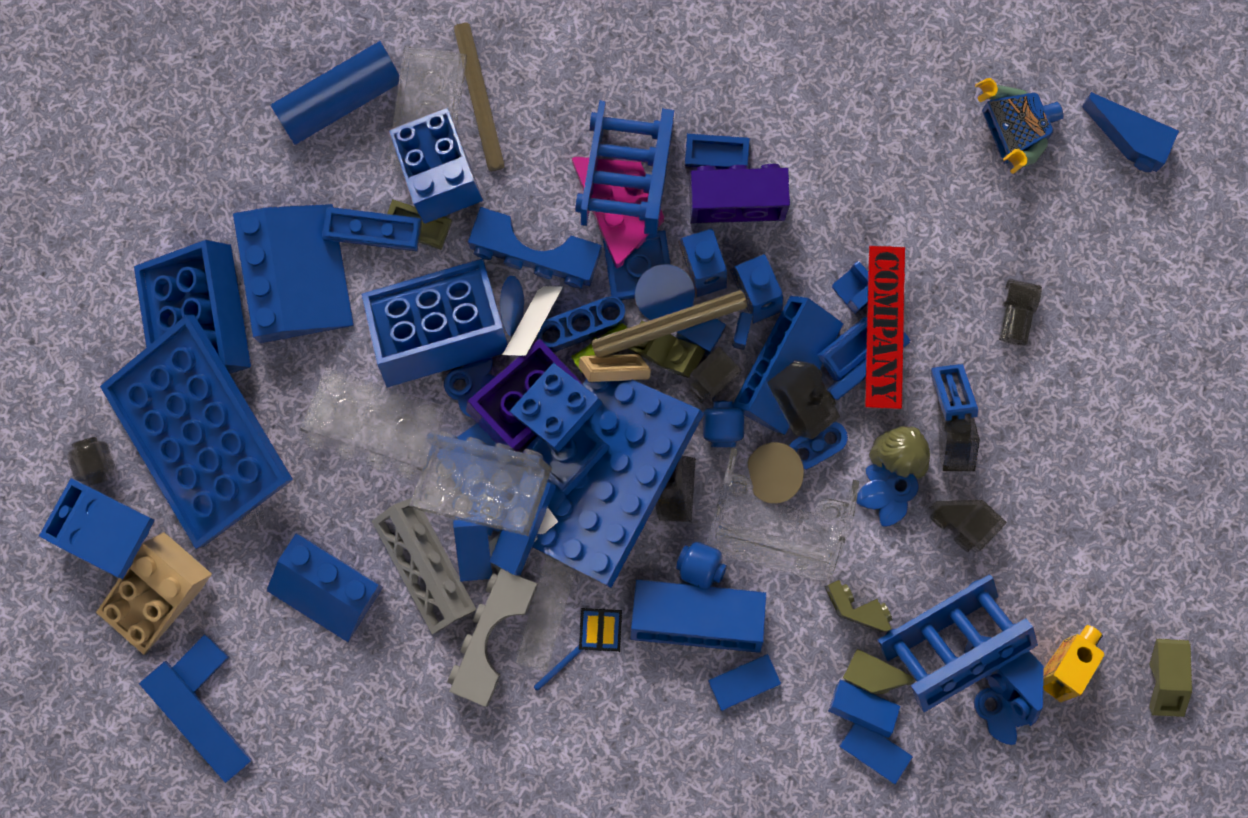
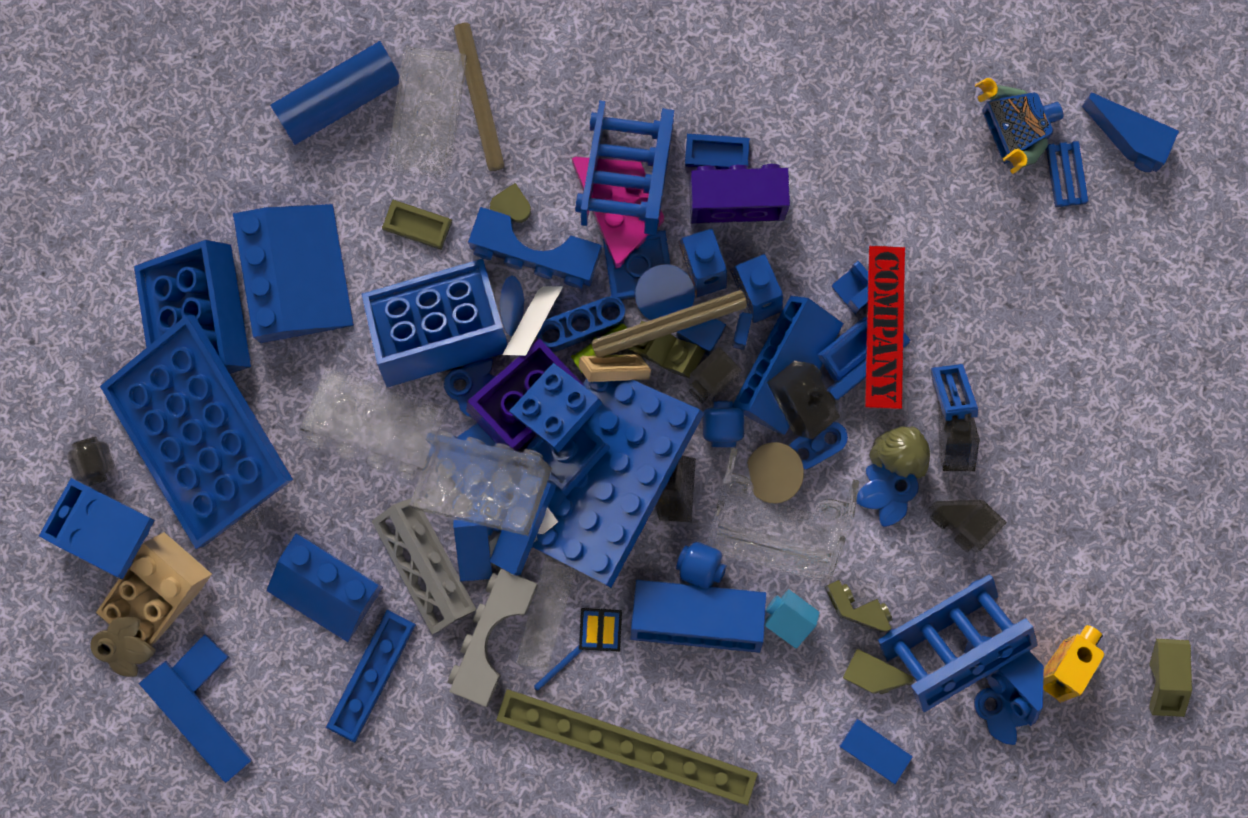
blue tile [322,207,422,252] -> none
blue slope [389,108,483,224] -> none
blue tile [708,654,781,711] -> none
blue tile [828,679,900,738] -> none
clear smoke piece [998,279,1042,346] -> none
none -> dark tan plate [90,617,156,677]
none -> blue tile [326,610,417,743]
none -> olive tile [490,183,531,223]
none -> olive plate [496,689,758,806]
none -> dark azure brick [765,589,820,649]
none -> blue tile [1046,141,1088,207]

